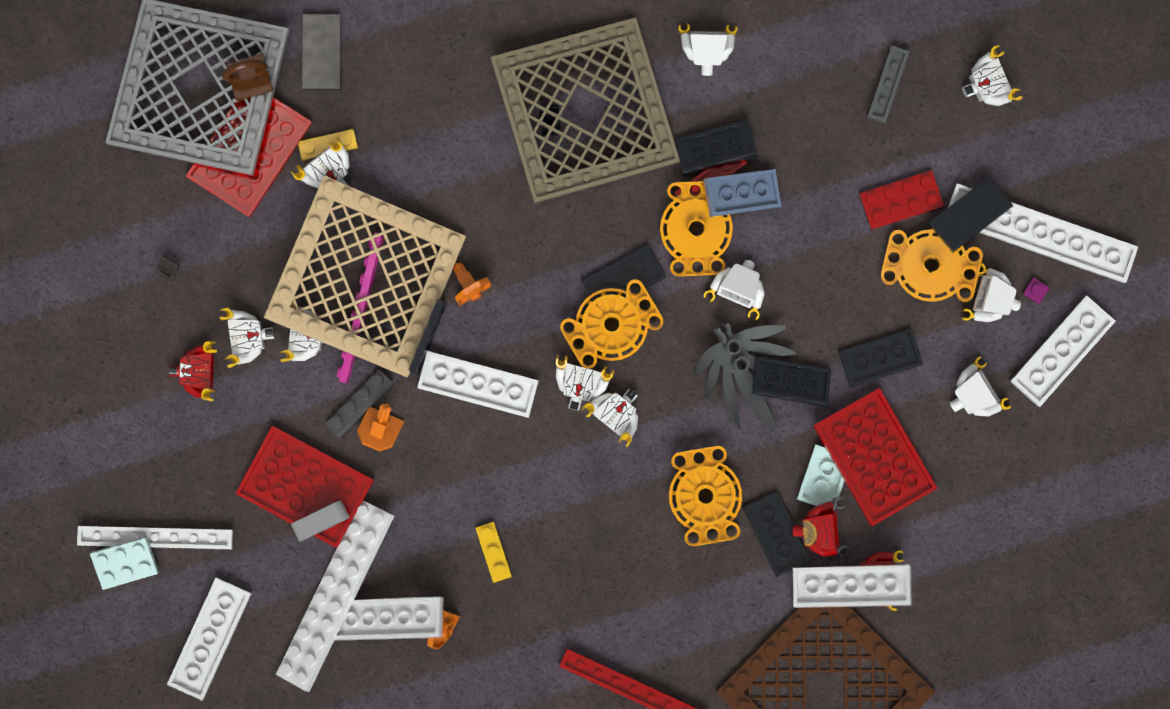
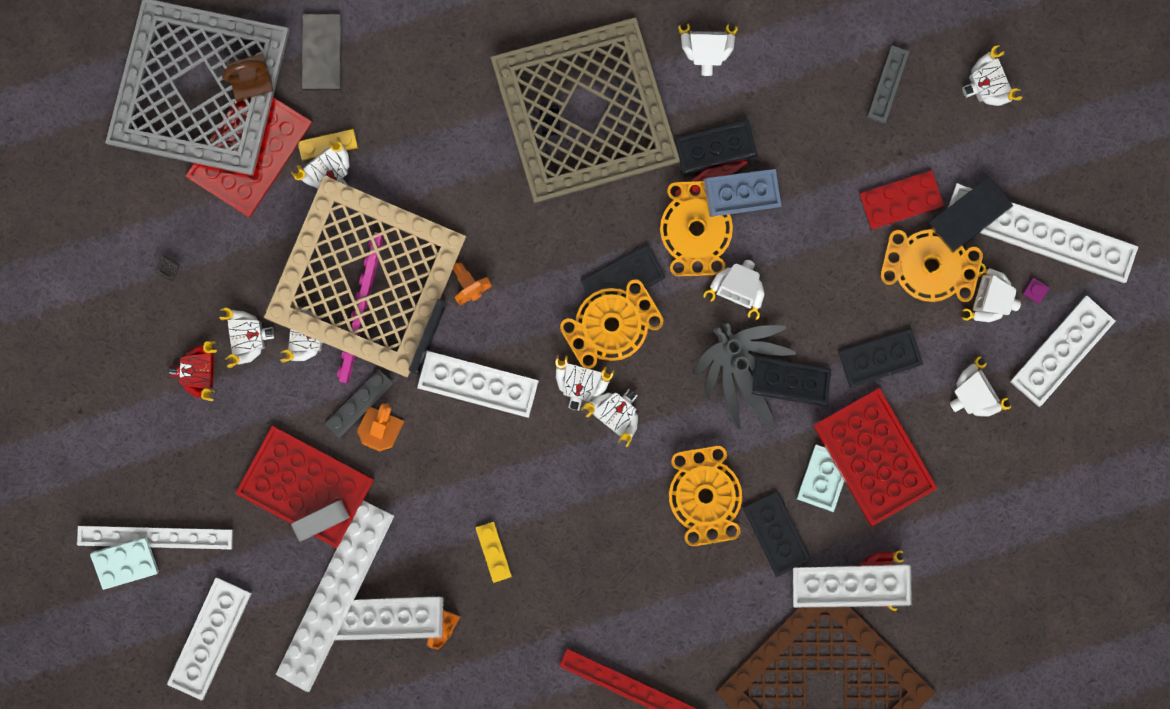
red torso [793,497,847,557] -> none

